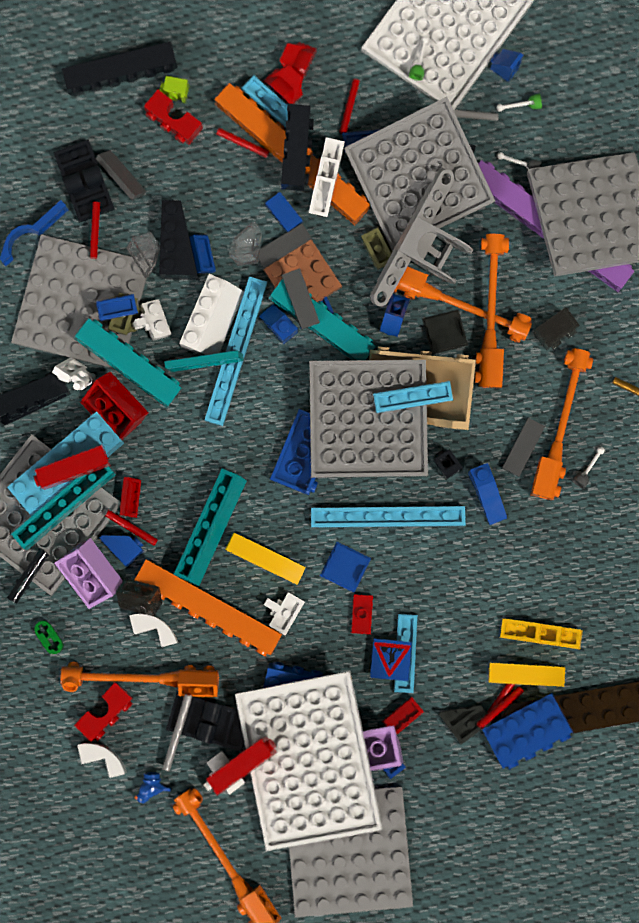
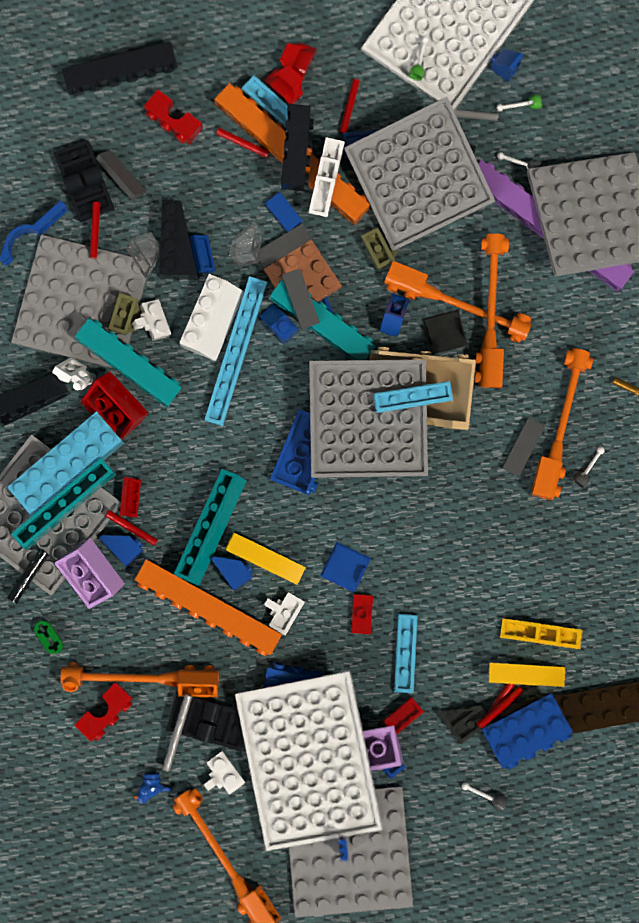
red brick [34,445,111,490] -> none
white brick [78,743,127,778] -> none
blue tile [96,294,138,321] -> none
clear smoke brick [116,578,162,617] -> none
white brick [129,614,178,647] -> none
lime brick [160,76,189,104] -> none
teal tile [164,350,244,372] -> none
red brick [206,736,278,795] -> none
medium azure plate [311,506,466,528] -> none
light grey piece [370,168,473,306] -> none
blue piece [370,639,412,681] -> none
black brick [433,449,463,480] -> none
blue slope [468,463,507,525] -> none
clear smoke brick [533,307,580,351] -> none
none -> blue slope [212,557,254,591]
none -> blue tile [338,837,348,861]
none -> hinge [462,782,508,812]

